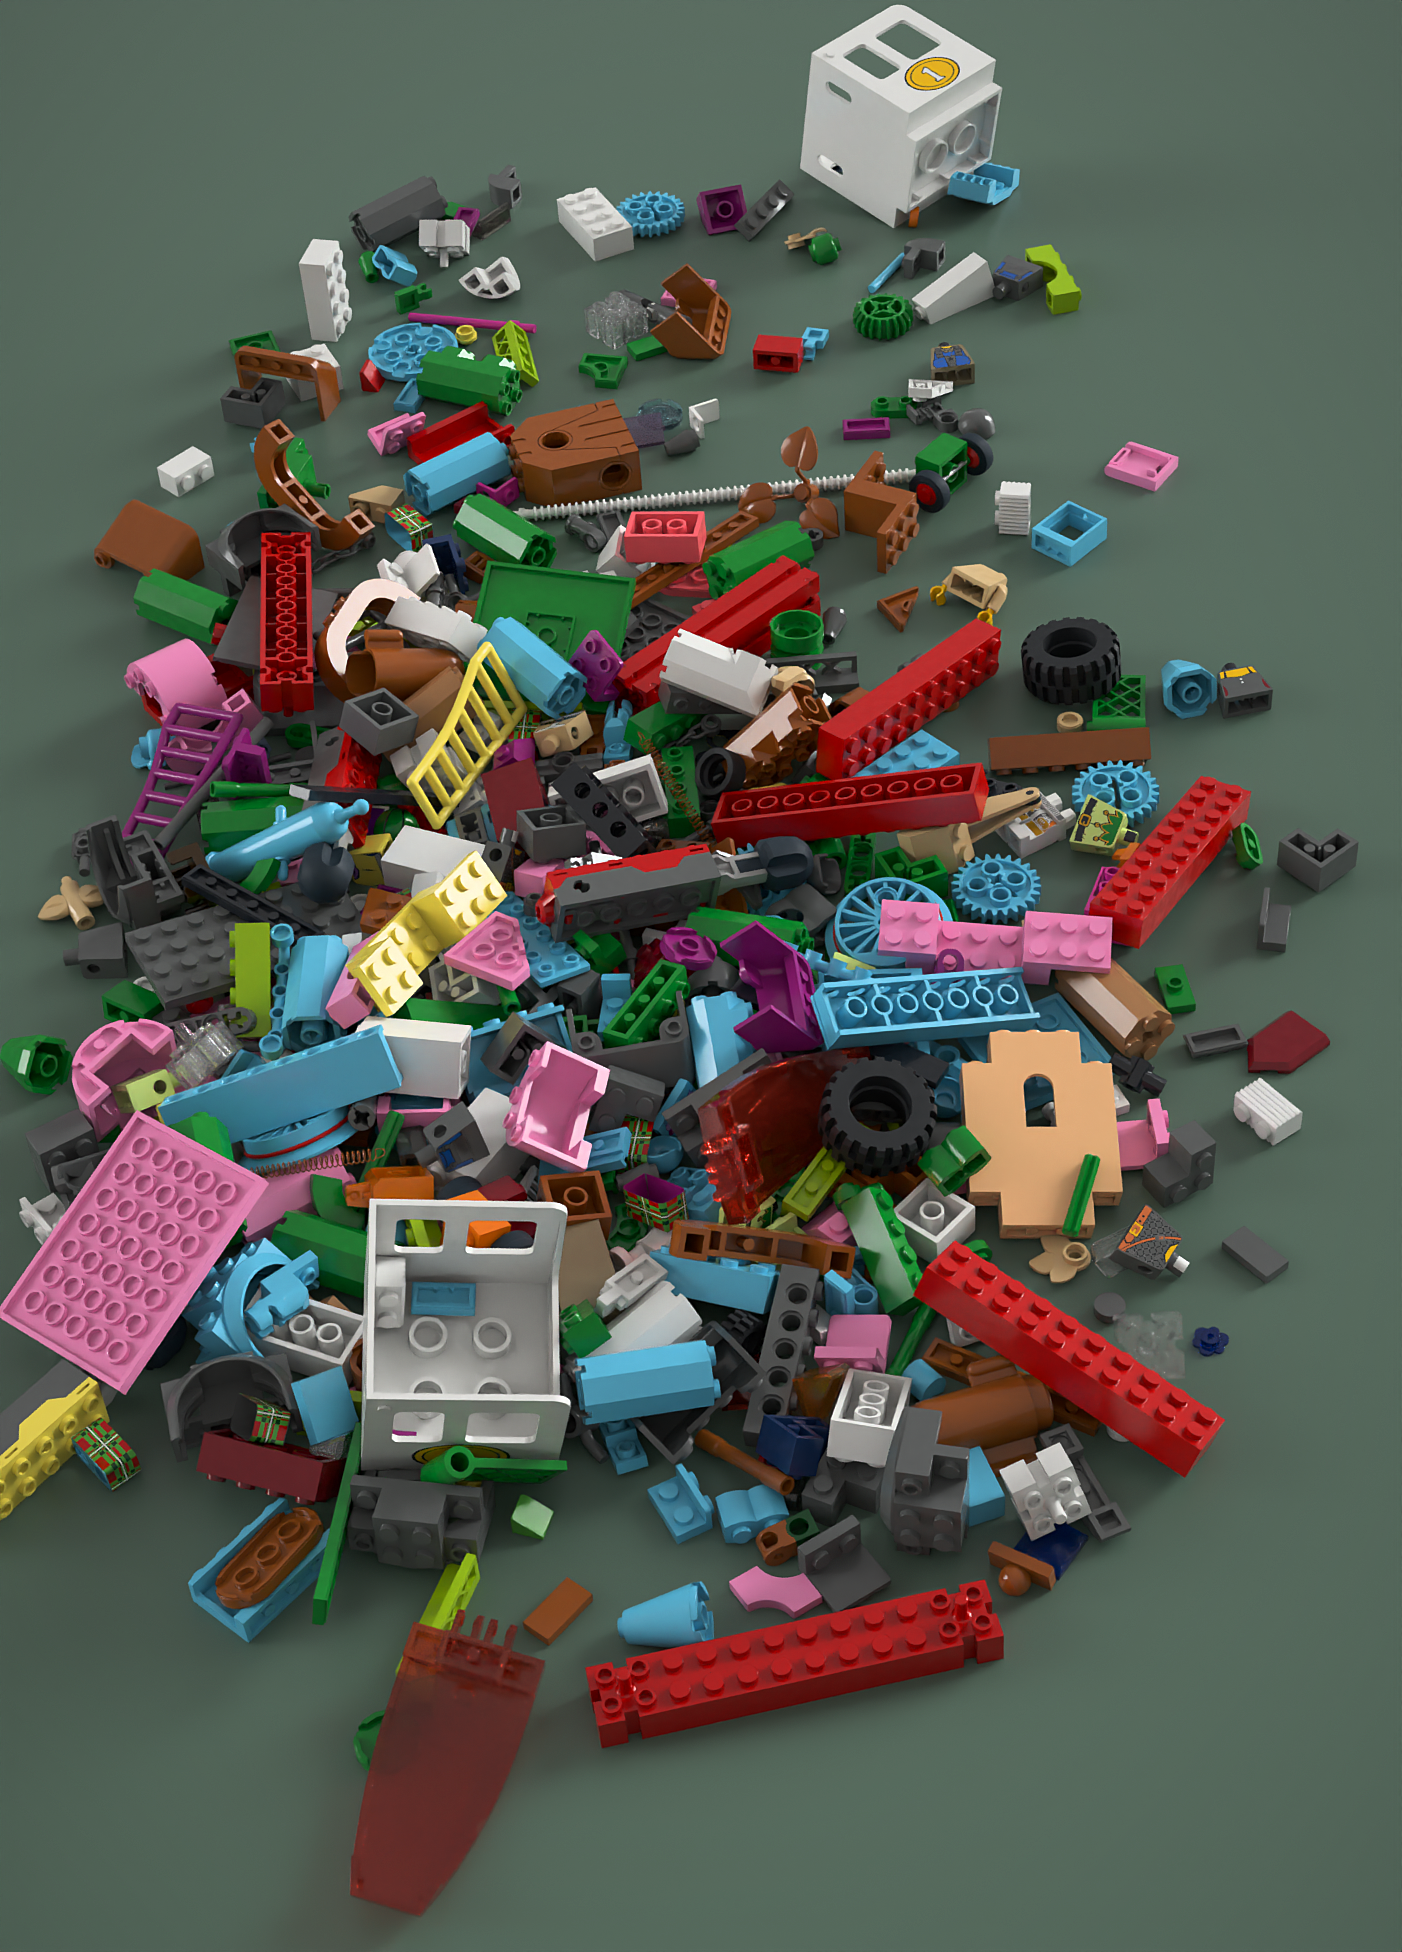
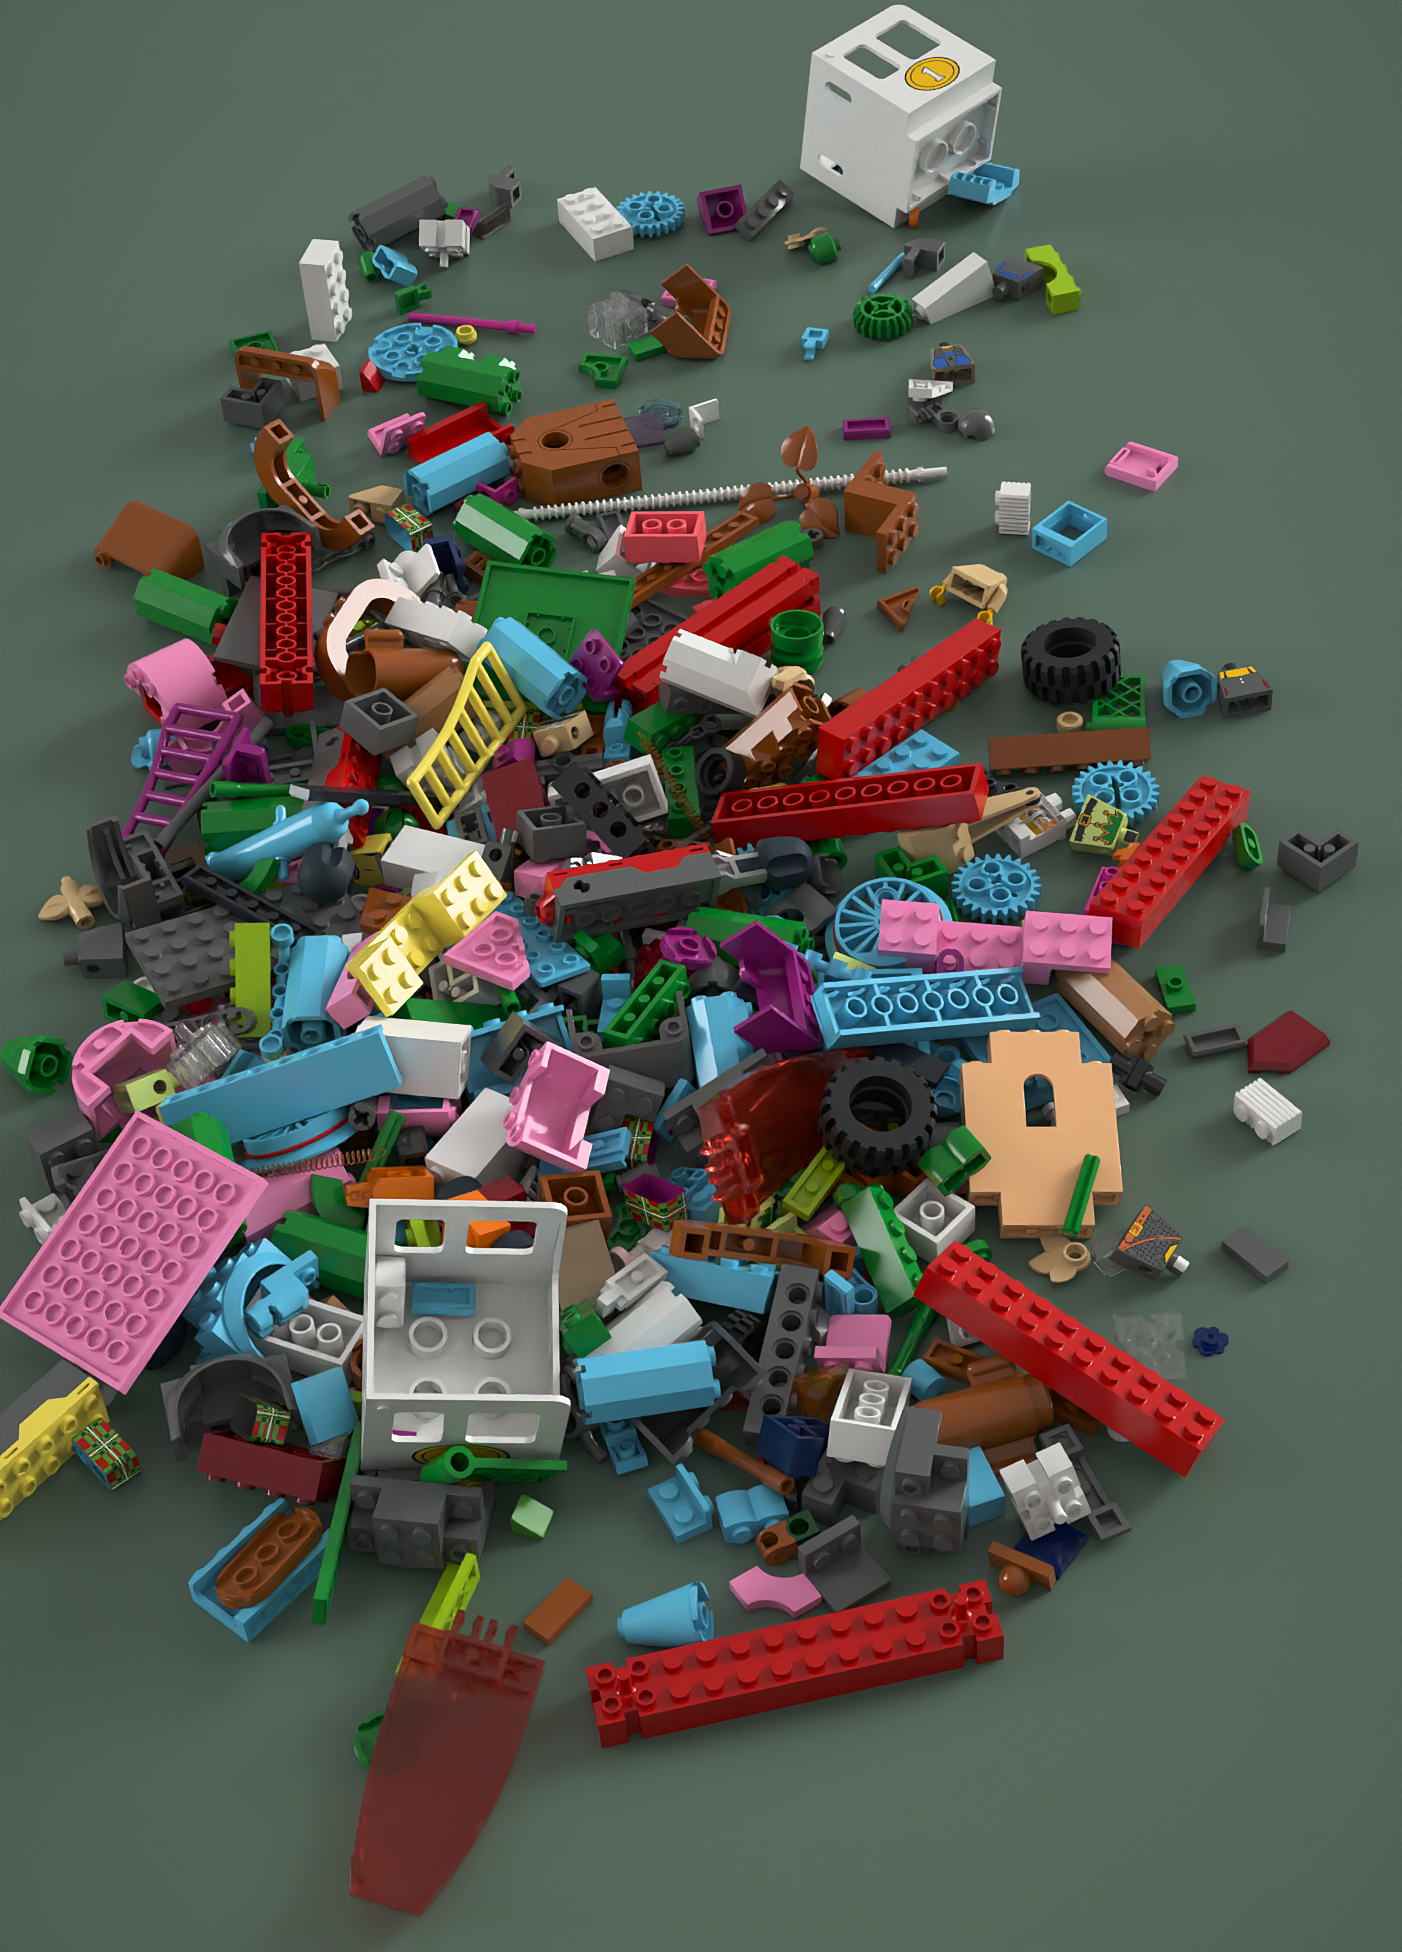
dark grey piece [71,827,91,877] -> none
white brick [157,446,215,497] -> none
medium azure tile [393,378,425,413] -> none
dark grey torso [414,1101,490,1173] -> none
white brick [459,257,520,299] -> none
lime fence [492,320,539,387] -> none
medium azure hair [647,1135,684,1174] -> none
red brick [753,334,804,373] -> none
dark grey fence [764,651,859,695] -> none
green beam [844,833,876,903] -> none
green plate [871,396,917,419] -> none
brick [909,432,993,513] -> none
dark grey tile [1094,1292,1126,1323] -> none
bright pink bracket [1117,1098,1170,1171] -> none
dark grey brick [1142,1120,1216,1208] -> none

